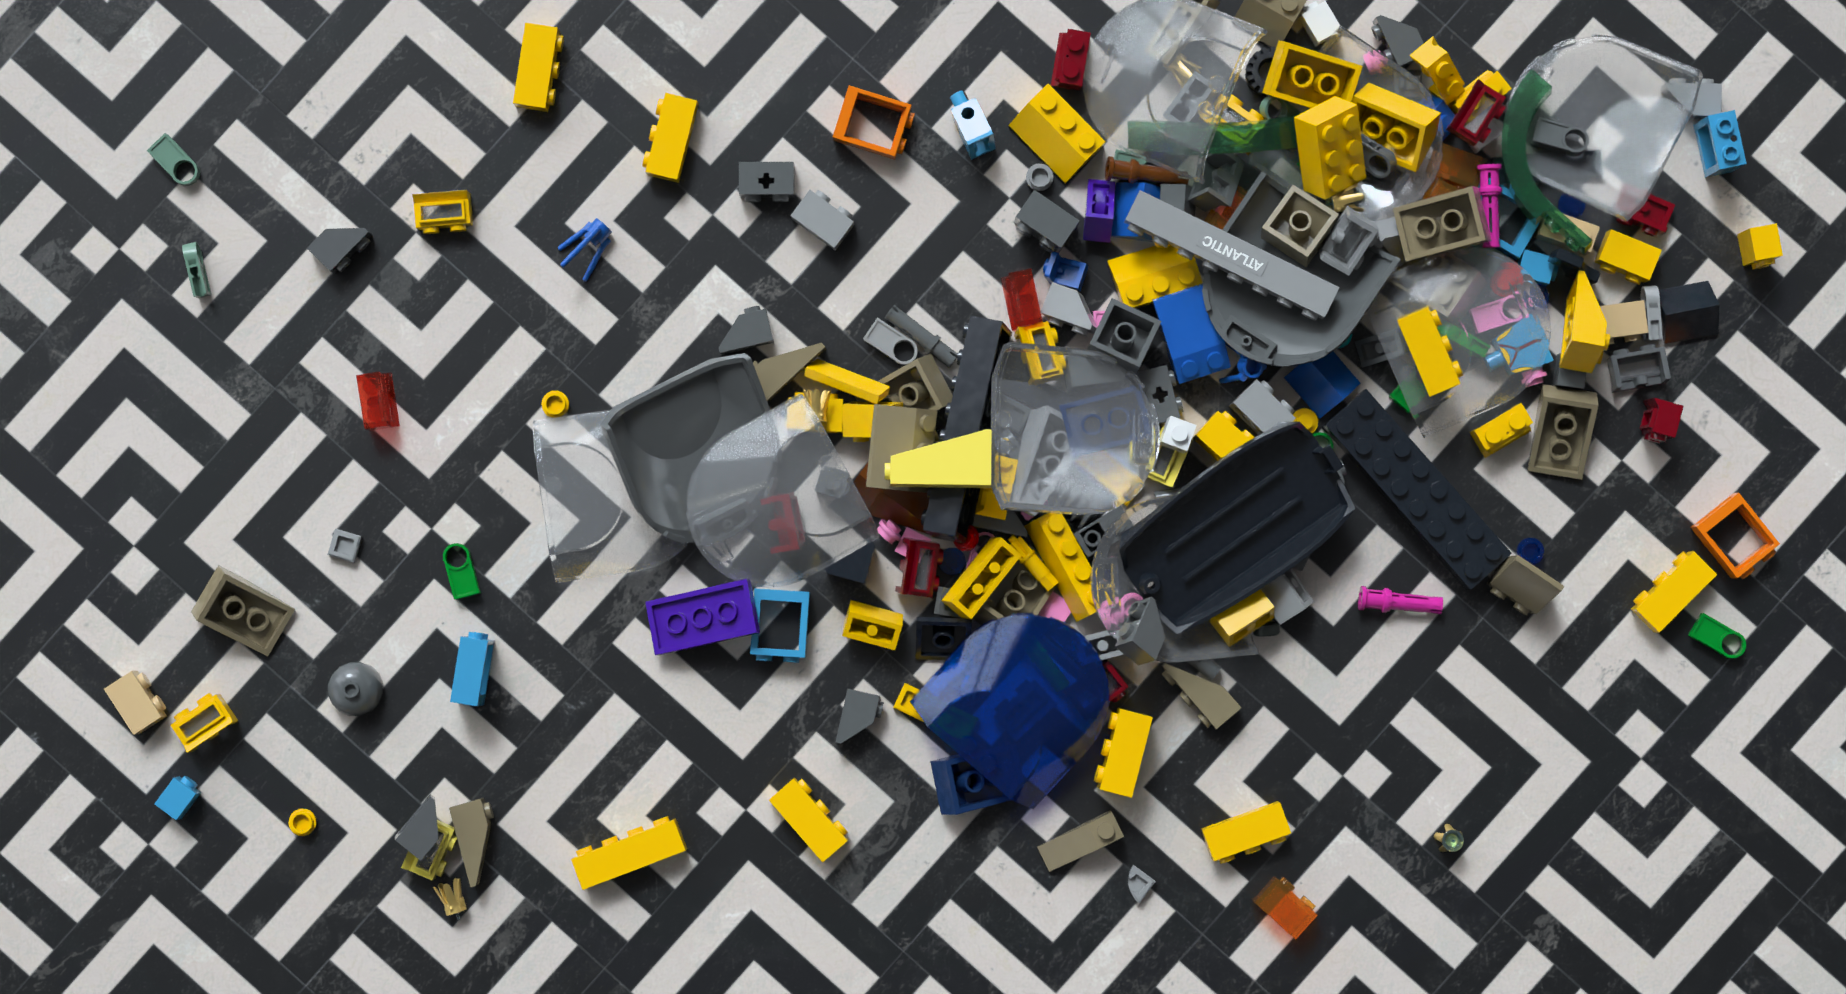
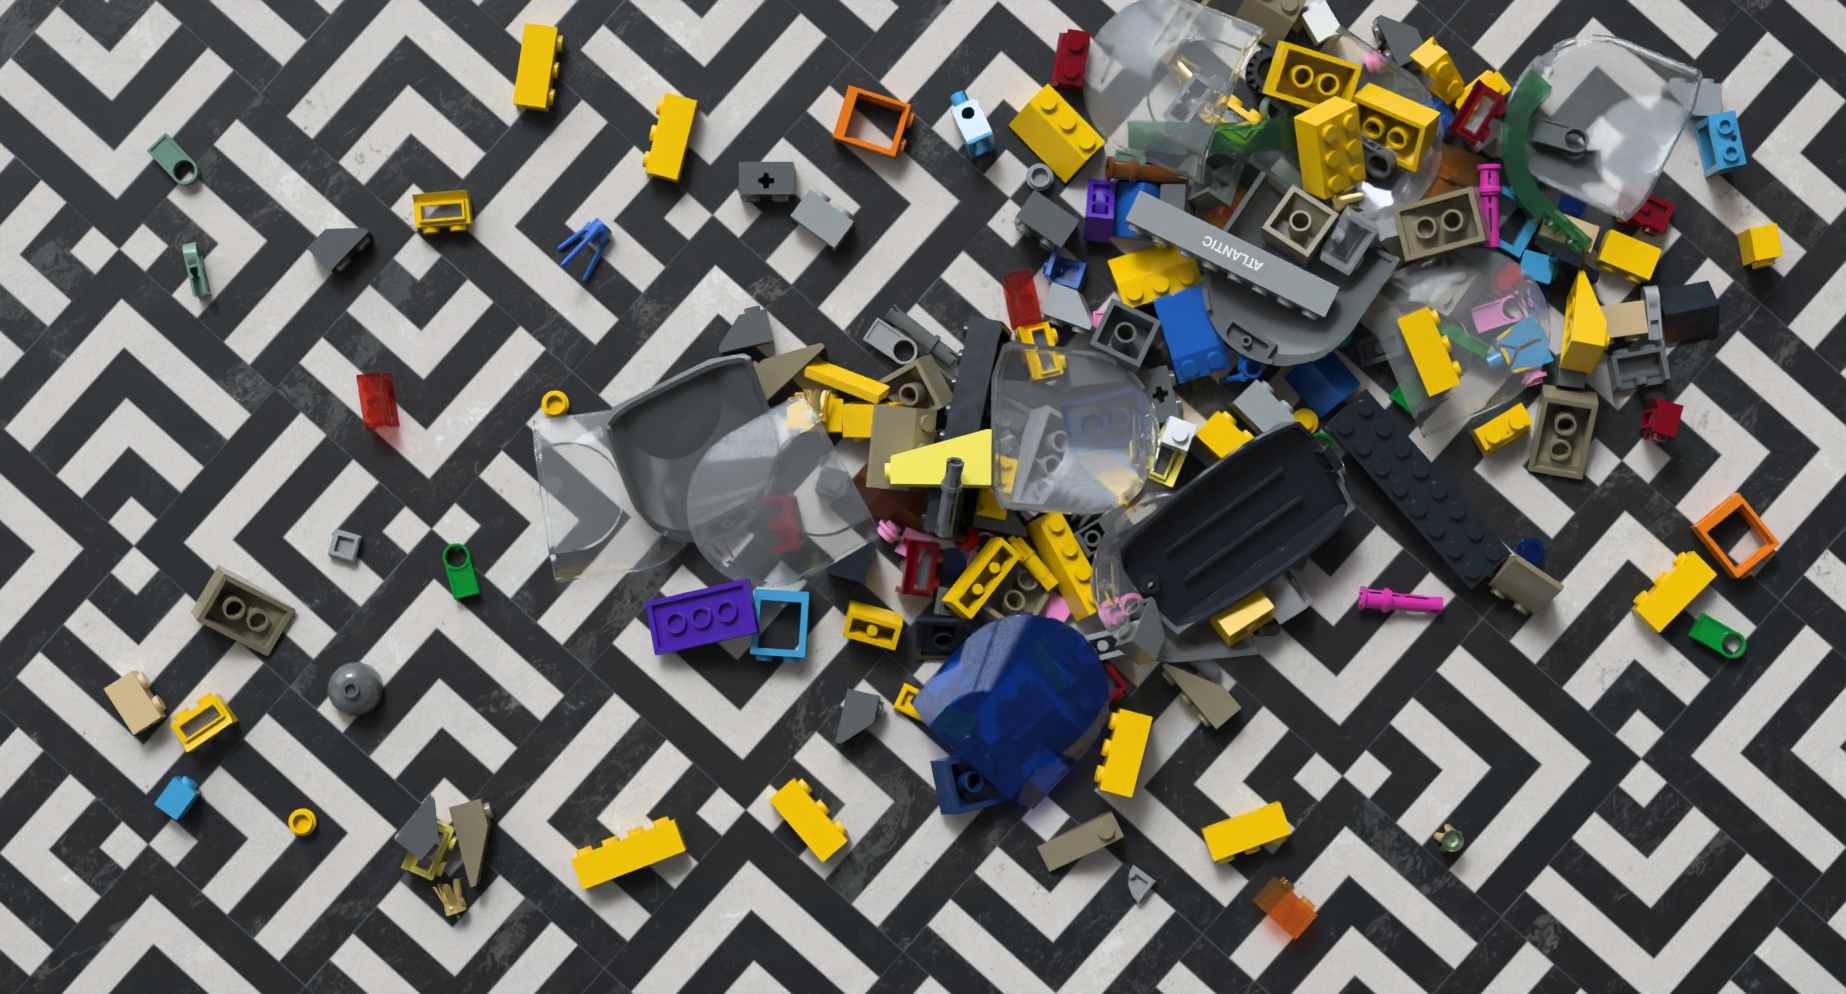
dark azure window [450,632,495,706] -> none
none -> dark grey pin [935,457,965,538]

